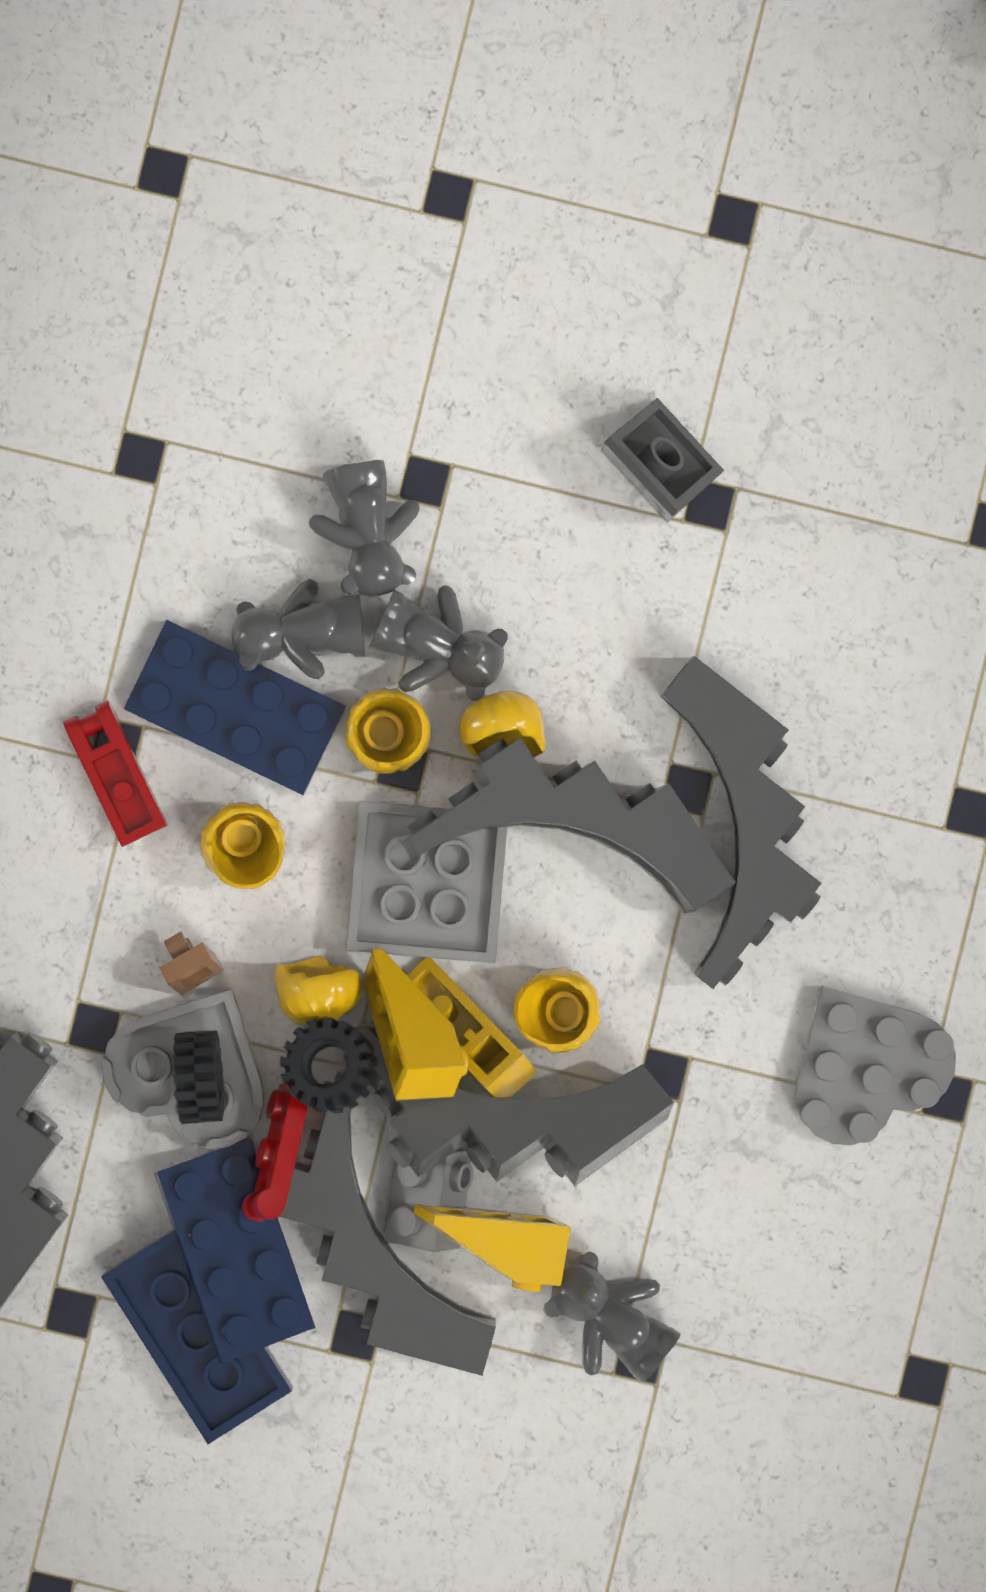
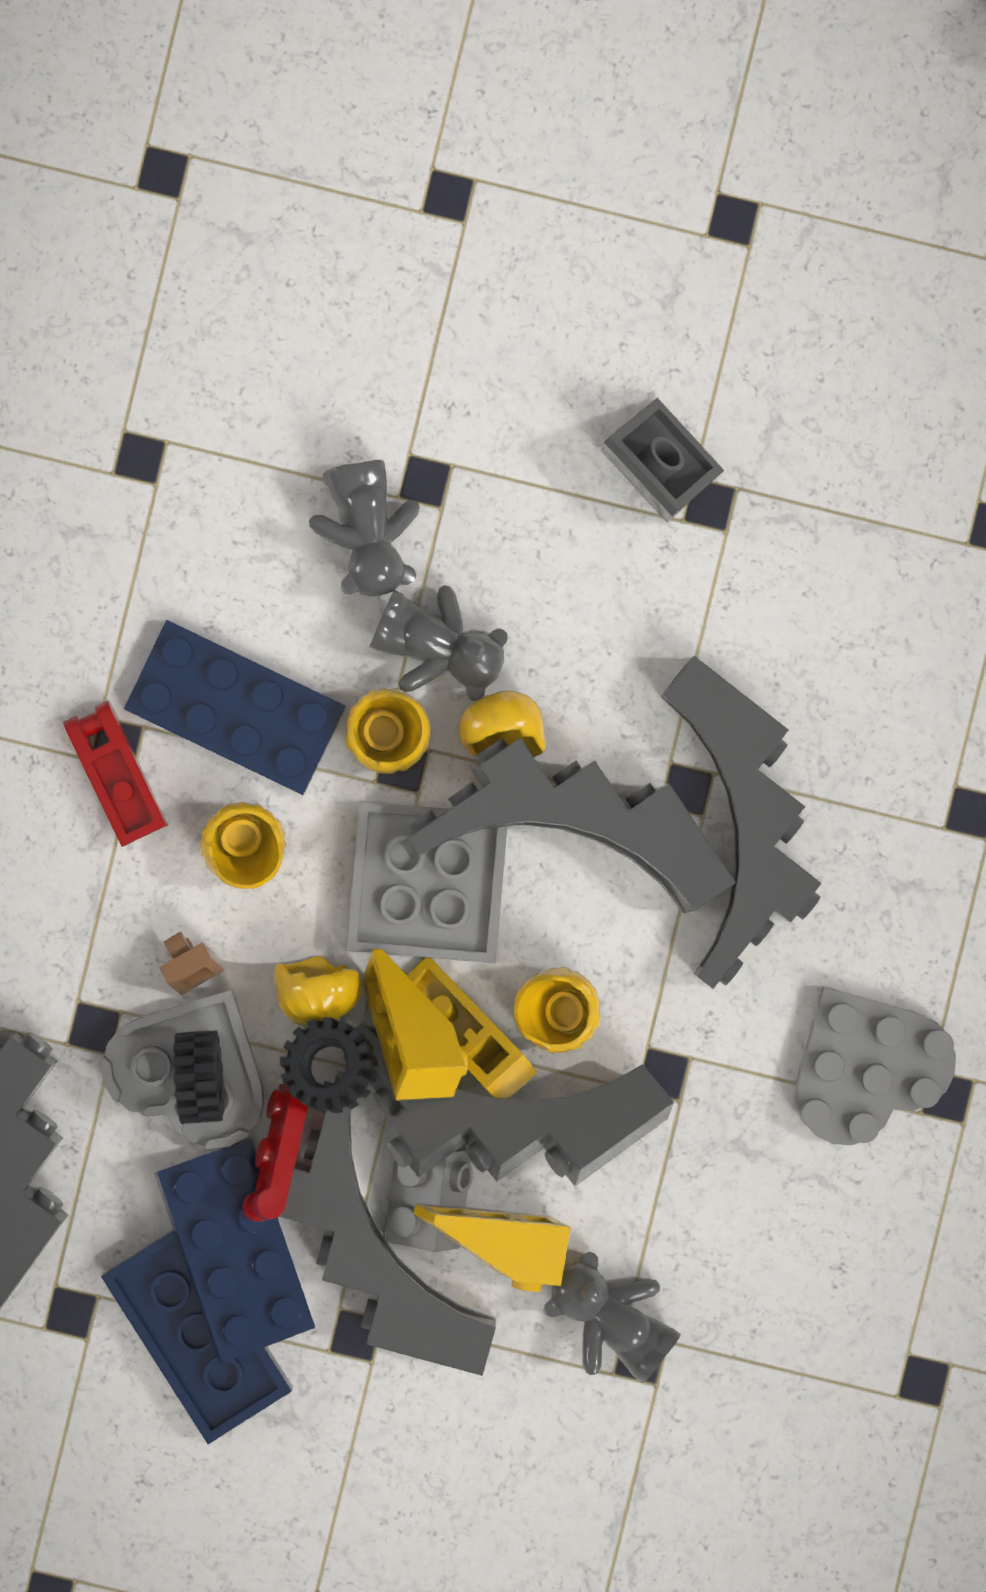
dark grey piece [231,579,366,679] -> none

